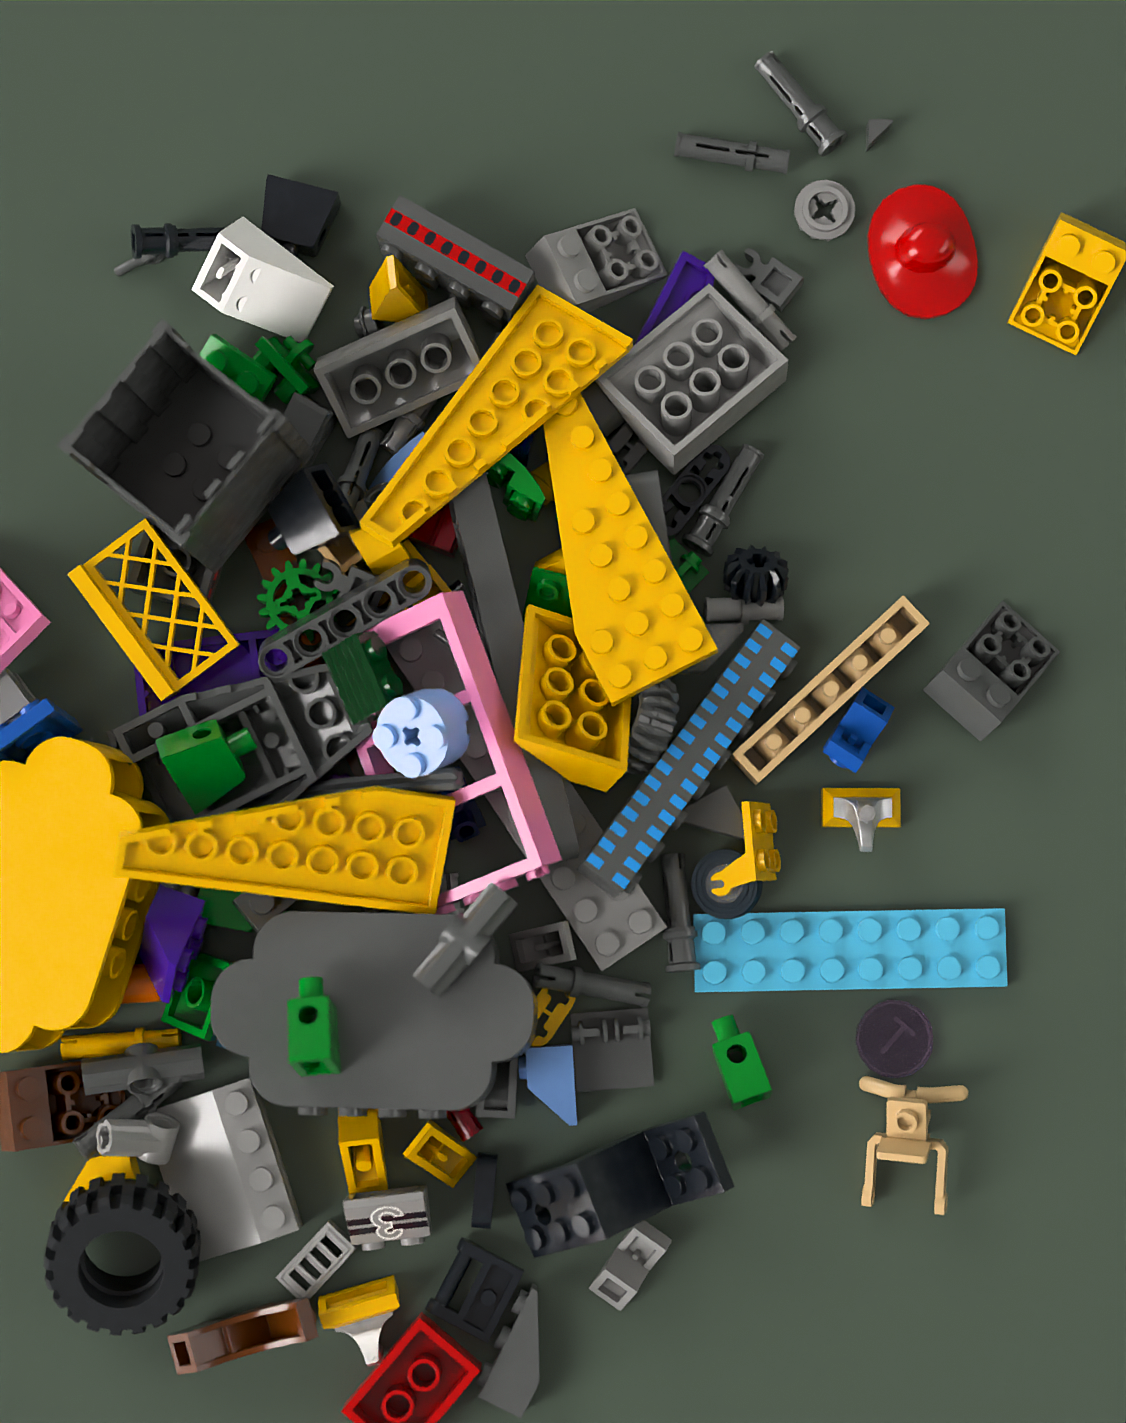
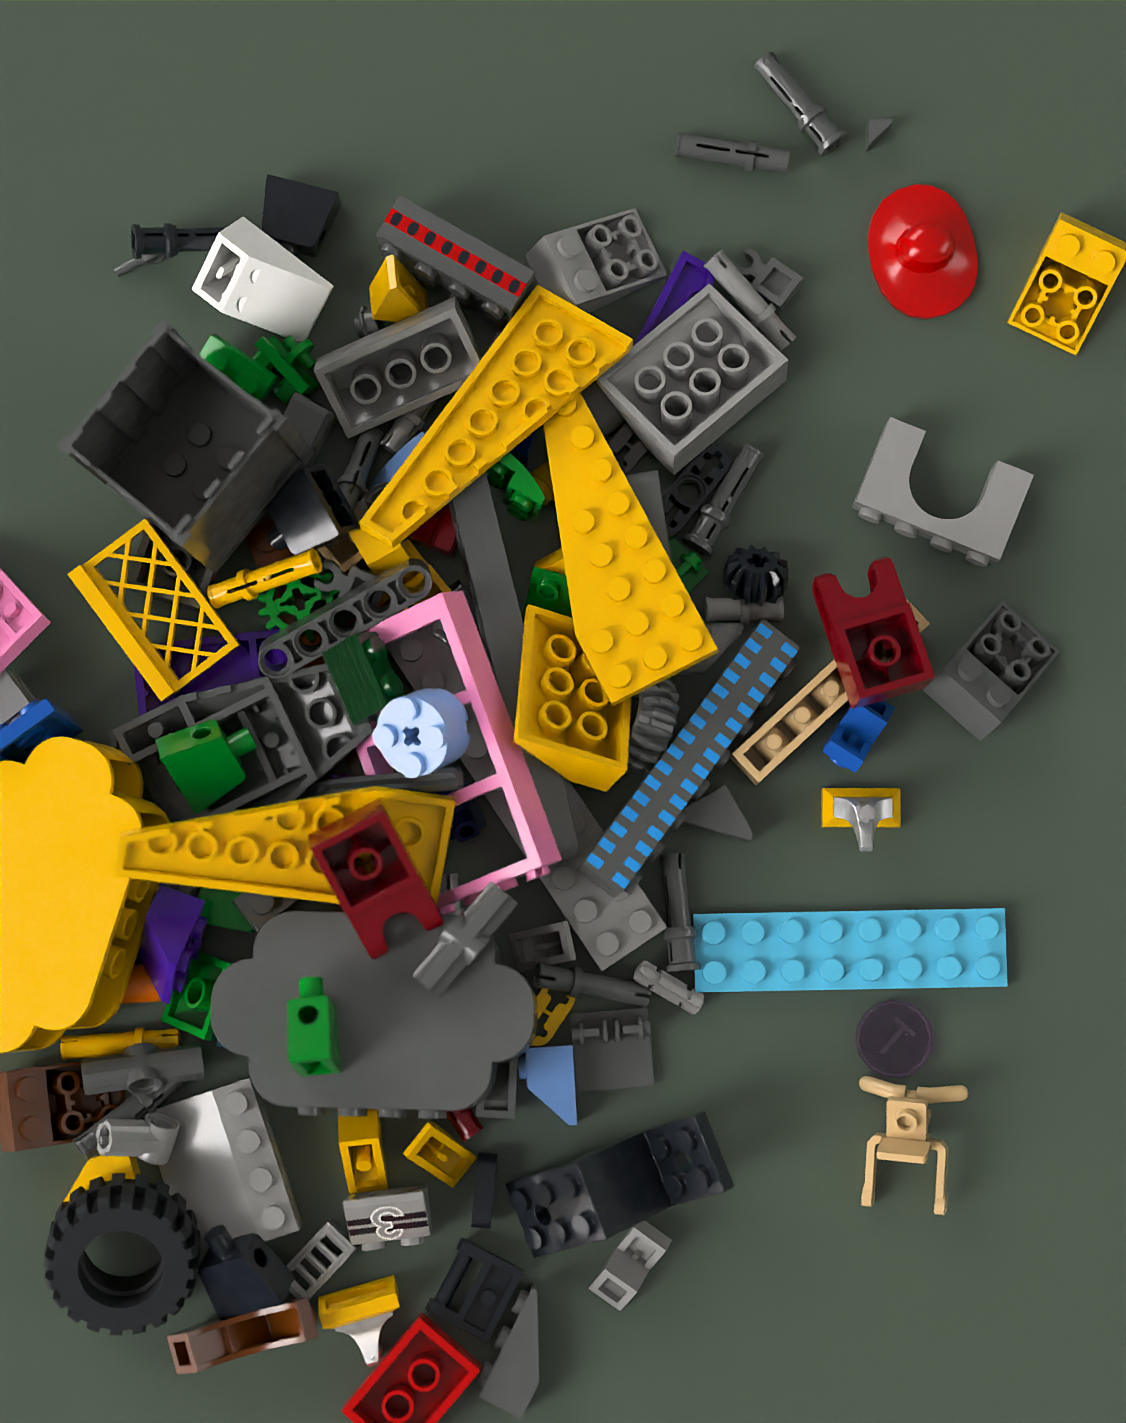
plate [691,801,781,919] -> none
green torso [711,1014,772,1111] -> none
light grey gear [794,180,855,241] -> none
none -> black torso [198,1225,295,1320]
none -> yellow pin [207,548,322,609]
none -> dark red brick [308,798,444,960]
none -> light grey axle [633,960,705,1014]
none -> dark red brick [812,556,935,709]
none -> light grey arch [852,417,1034,567]

